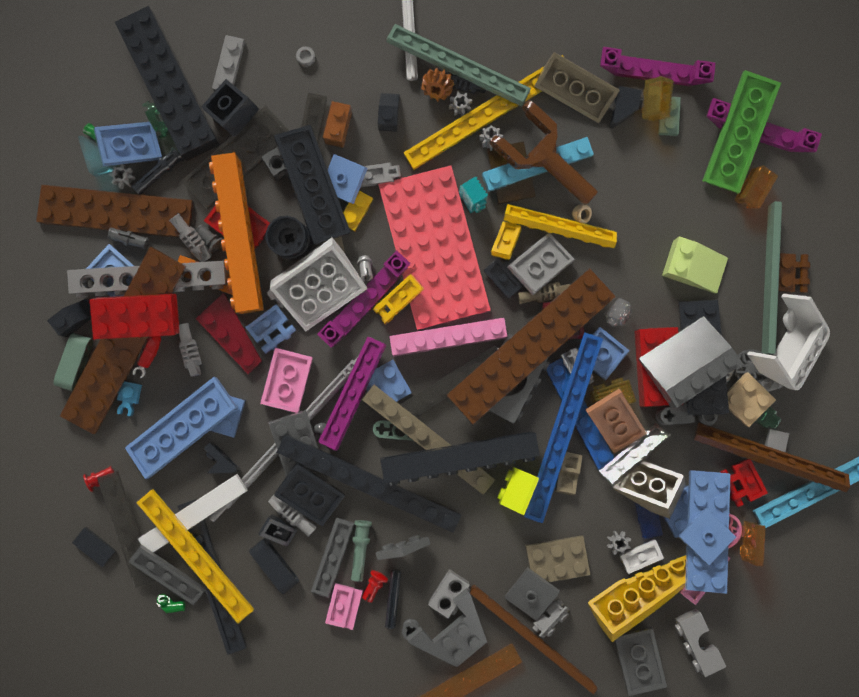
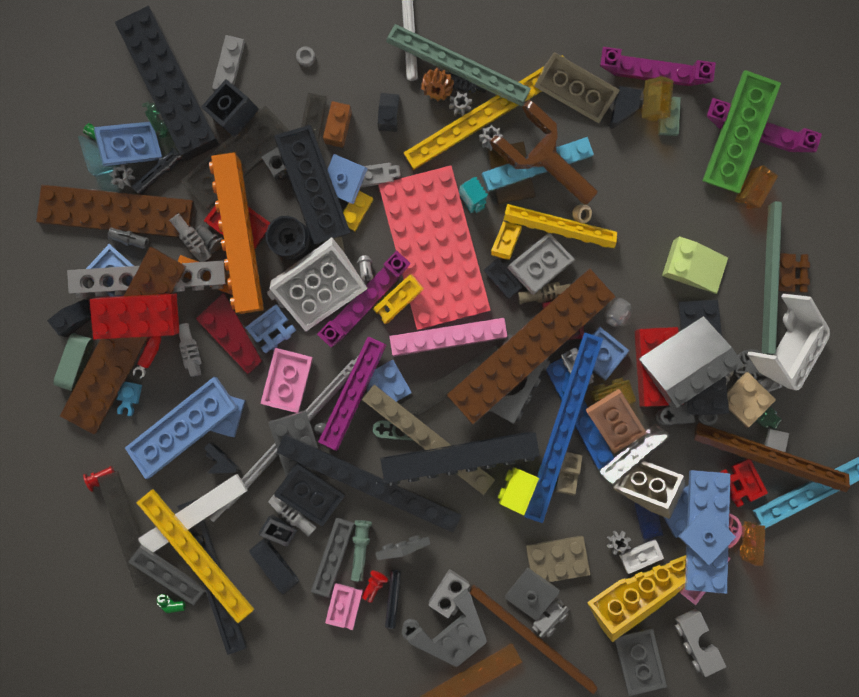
black tile [72,527,116,567] -> none

